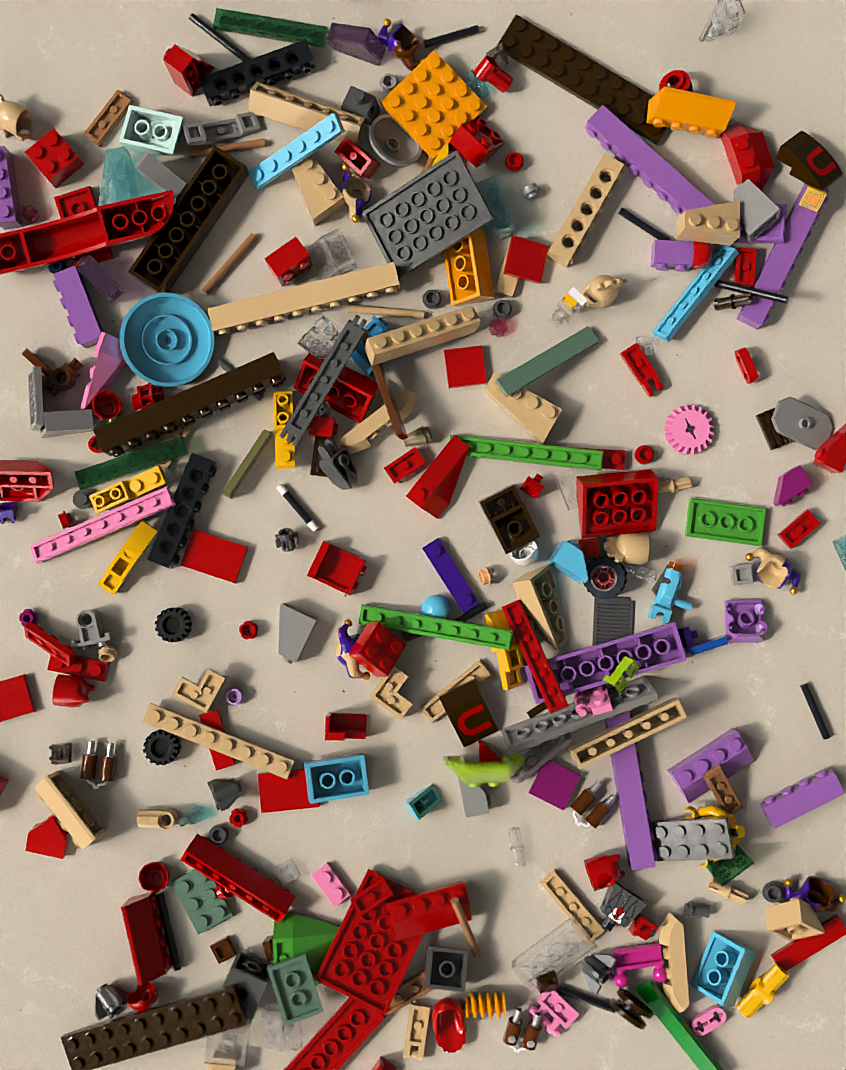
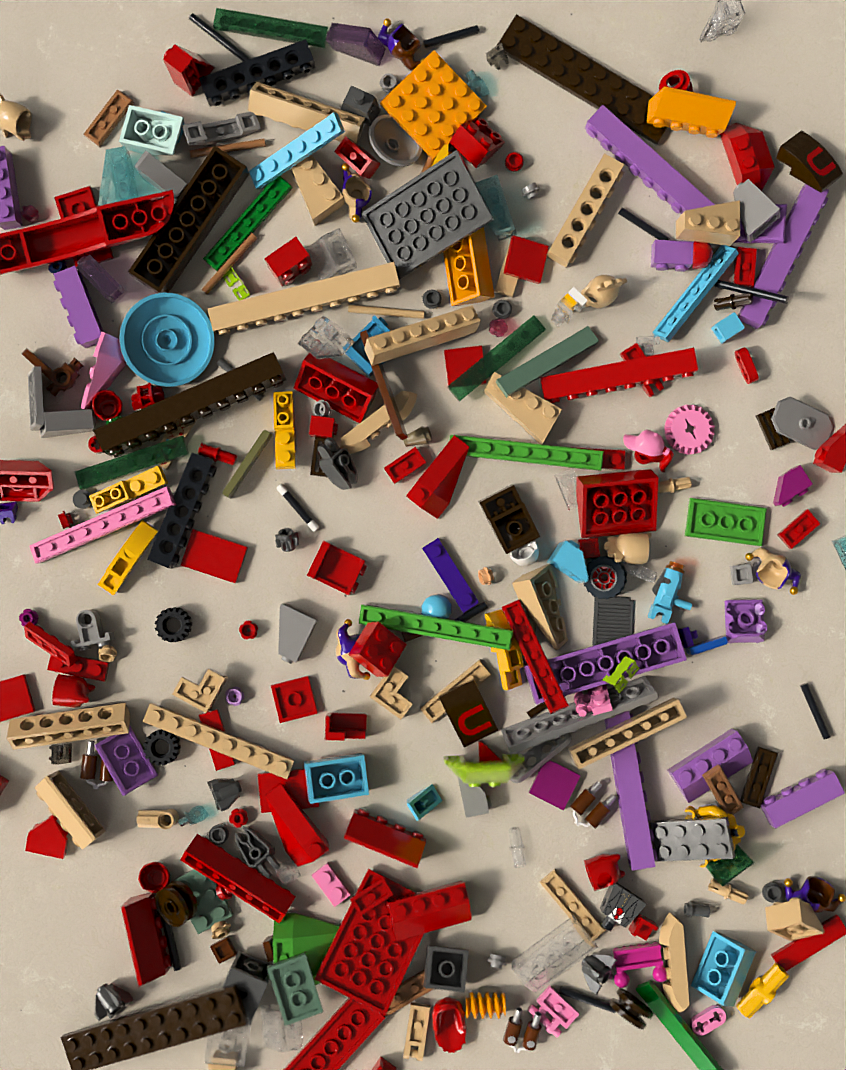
red brick [25,128,84,188] -> none
red hair [126,982,159,1012] -> none
dark grey hinge [279,315,367,447] -> none
medium nougat bar [451,897,481,958] -> none
red piece [473,55,513,93] -> none
red tile [520,473,545,499] -> none
dark brown plate [536,970,558,994] -> none
tile [799,185,827,212] -> none
none -> tan brick [7,703,130,750]
none -> medium lavender tile [94,726,158,796]
none -> dark brown wheel [155,881,198,927]
none -> red axle [198,443,237,465]
none -> green tile [203,176,292,271]
none -> tan plate [211,921,231,939]
none -> lime piece [223,266,251,300]
none -> dark grey hinge [235,826,281,878]
none -> red wedge [265,783,329,866]
none -> red tile [271,676,318,723]
none -> red slope [344,808,426,868]
none -> clear green tile [447,315,546,402]
none -> light grey plate [487,954,507,969]
none -> red brick [540,347,698,404]
none -> bright pink hair [623,429,674,473]
none -> medium azure panel [711,312,744,344]
none -> dark brown tile [740,746,778,809]

